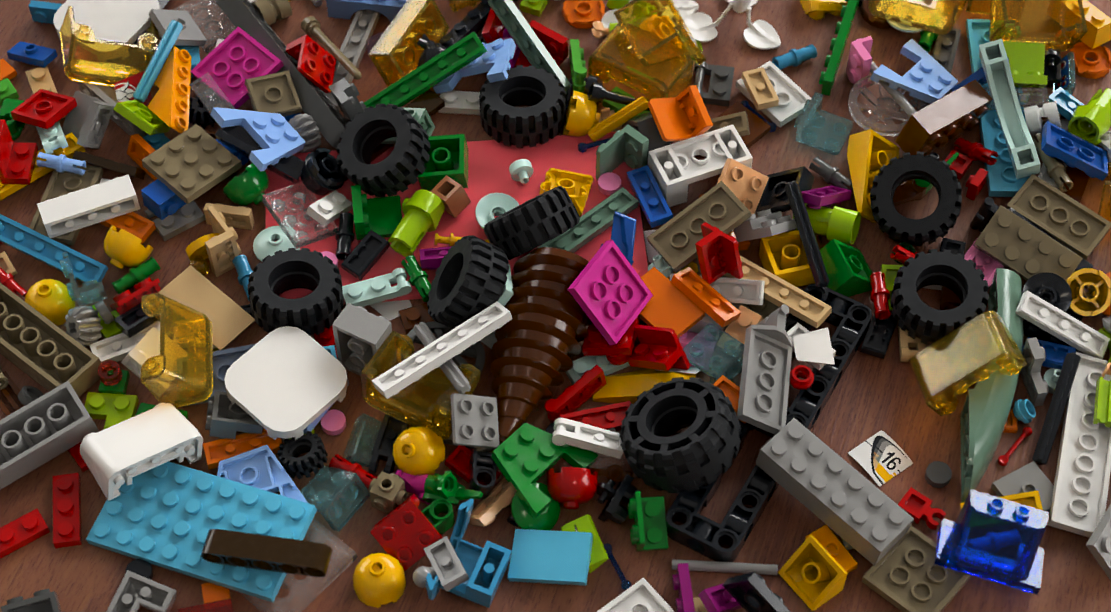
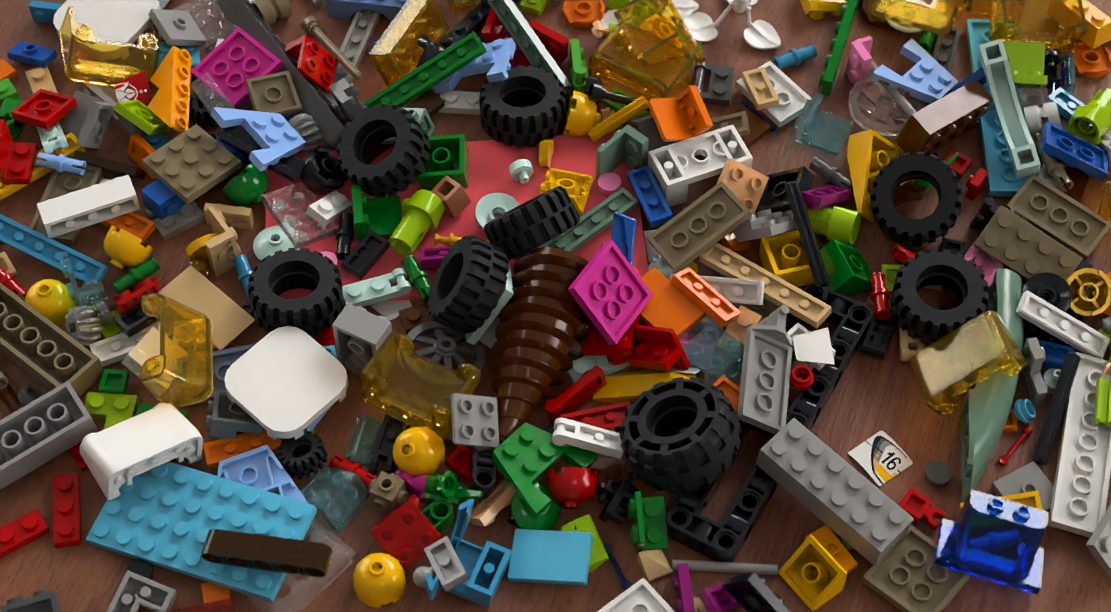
clear red bush [98,360,123,386] -> none
medium azure axle [133,20,183,102] -> none
bright pink tile [320,409,346,436] -> none
white plate [372,302,513,399] -> none
light grey axle [413,322,471,394] -> none
clear blue hinge [578,137,612,153] -> none
red bracket [695,222,744,285] -> none
red pin [954,138,998,166] -> none
none -> yellow tile [539,140,554,167]
none -> tan slope [637,549,673,582]

